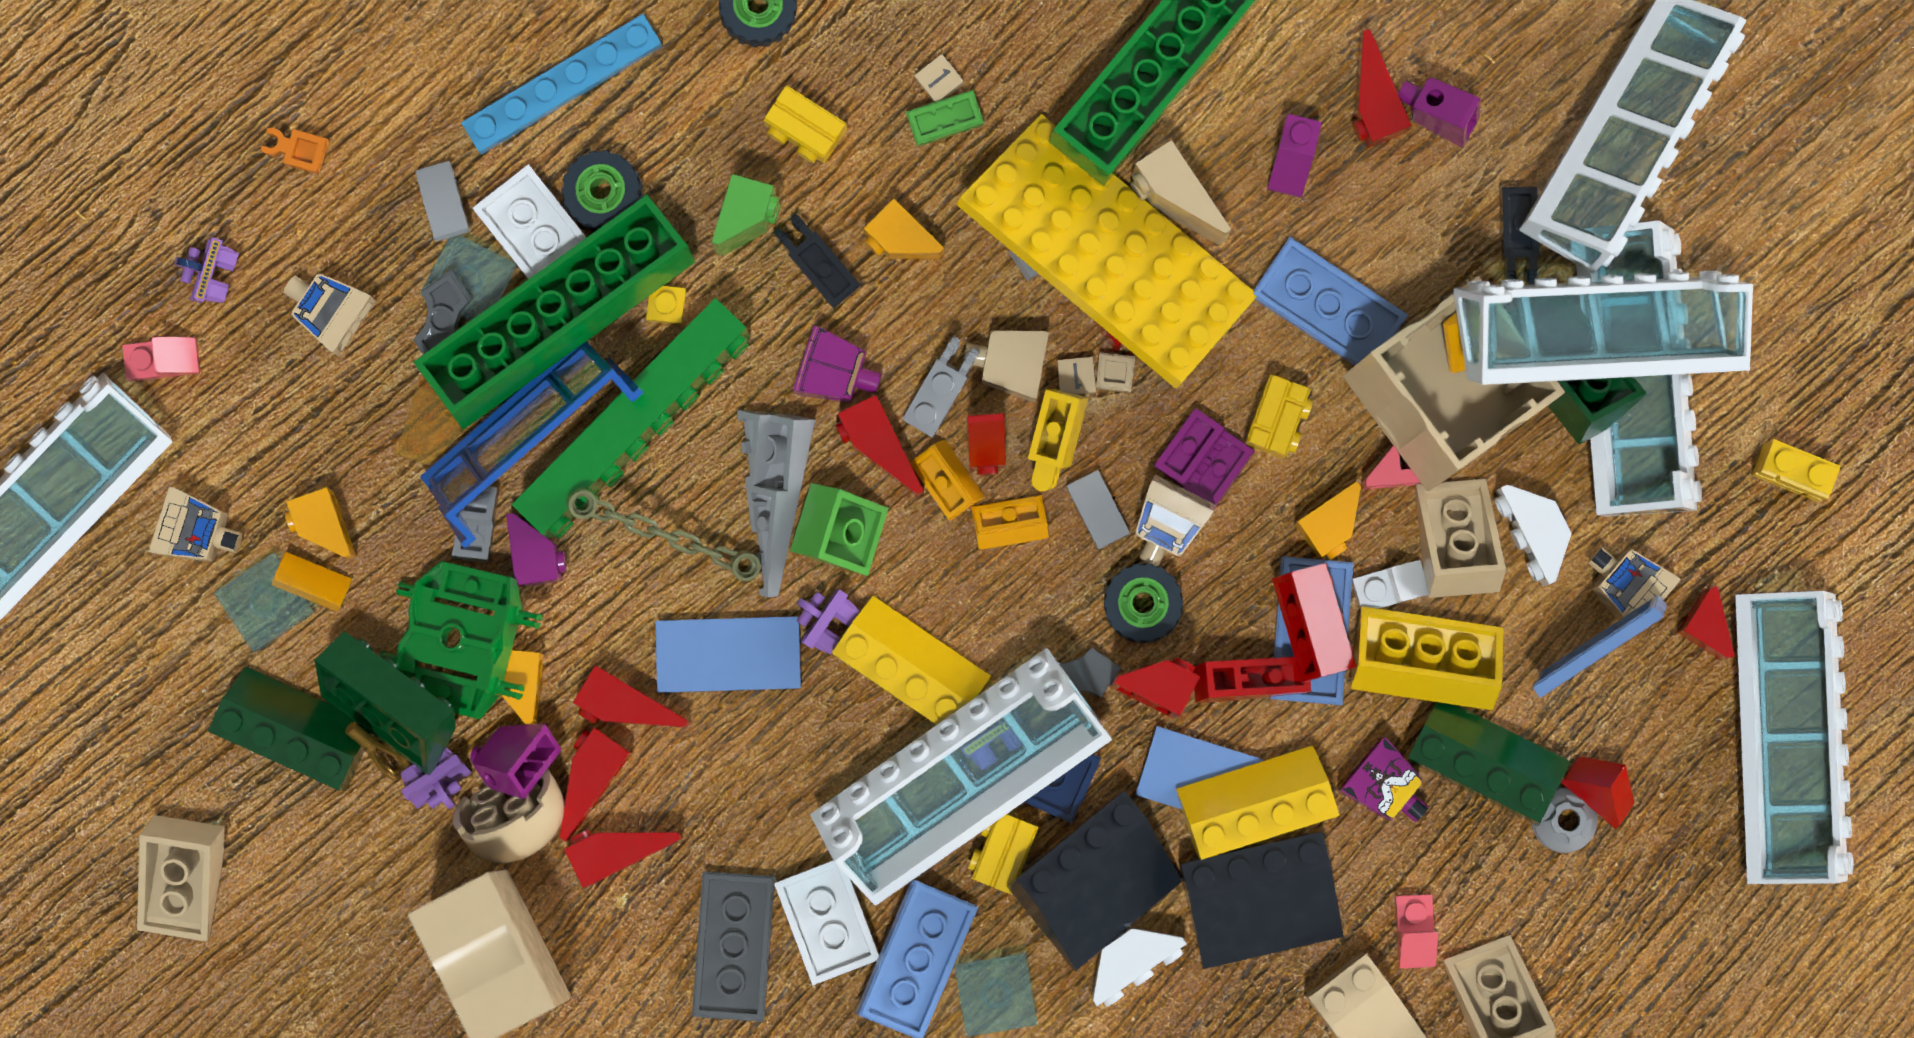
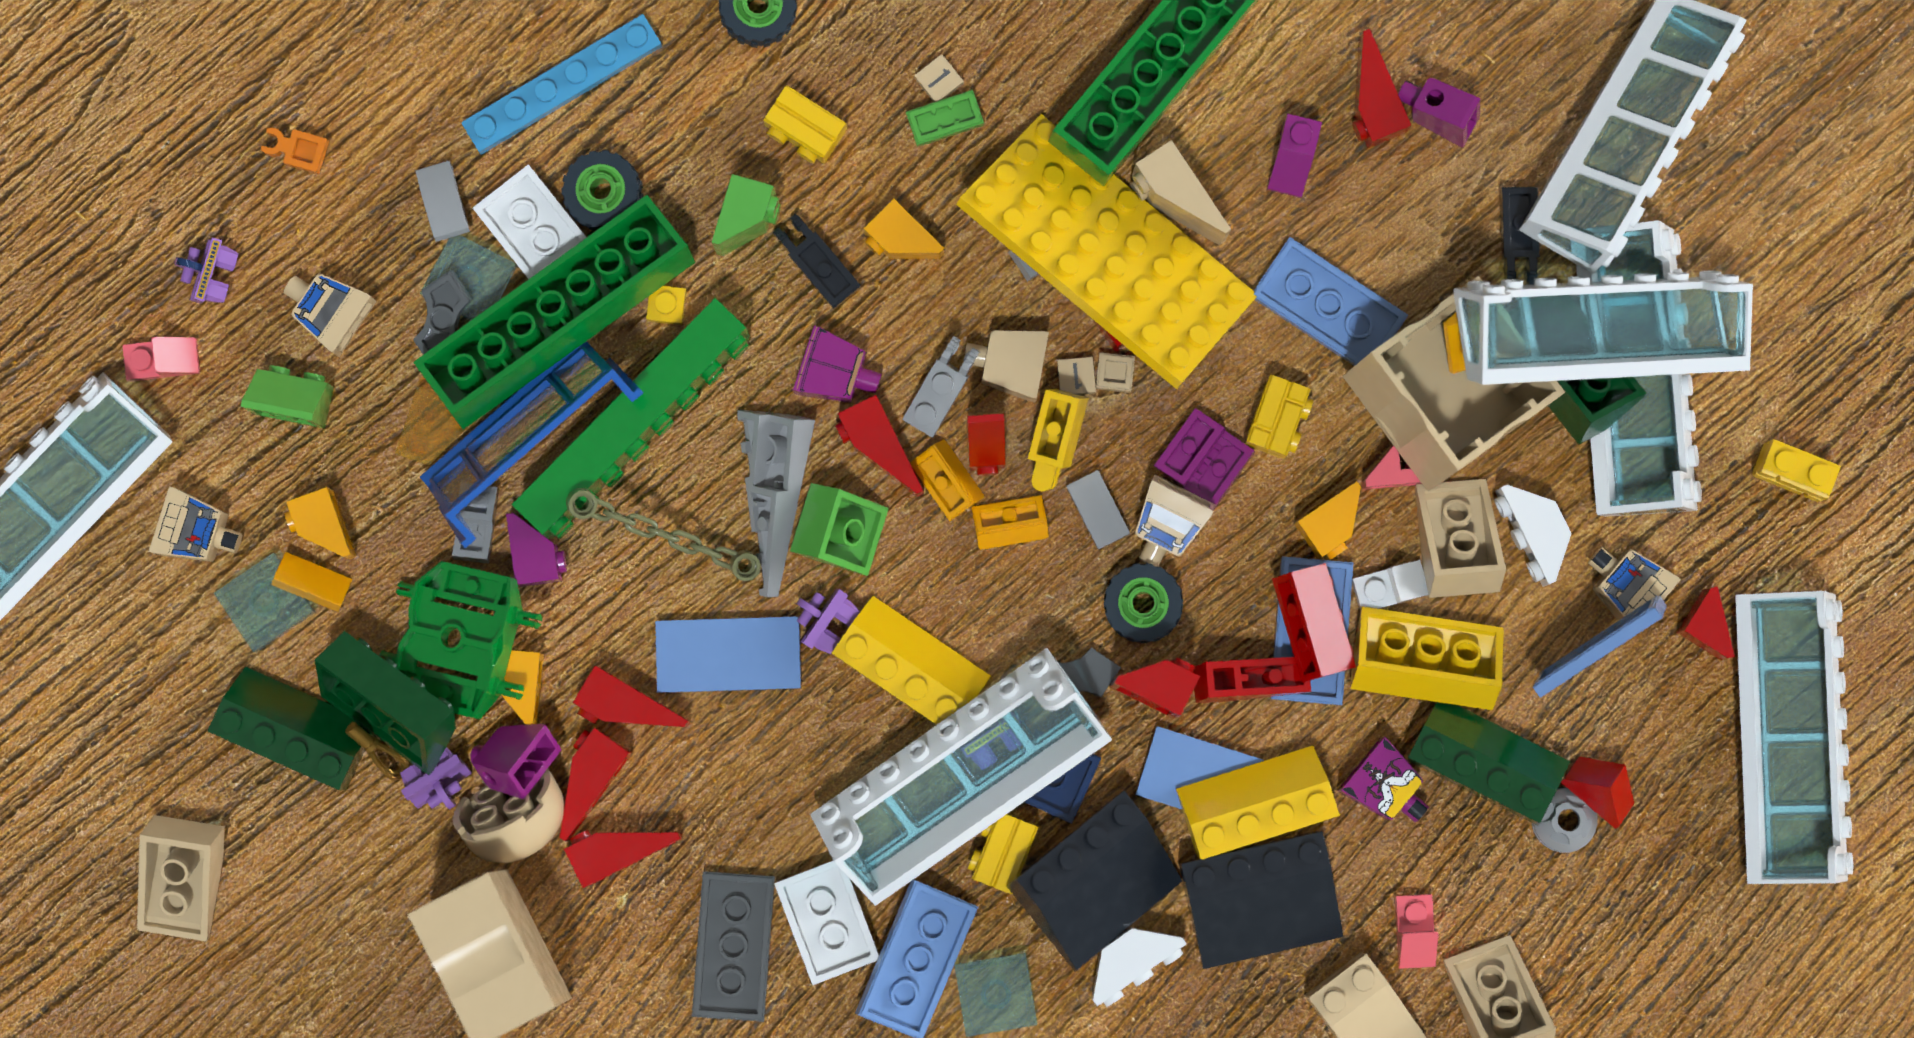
none -> bright green slope [241,365,334,429]

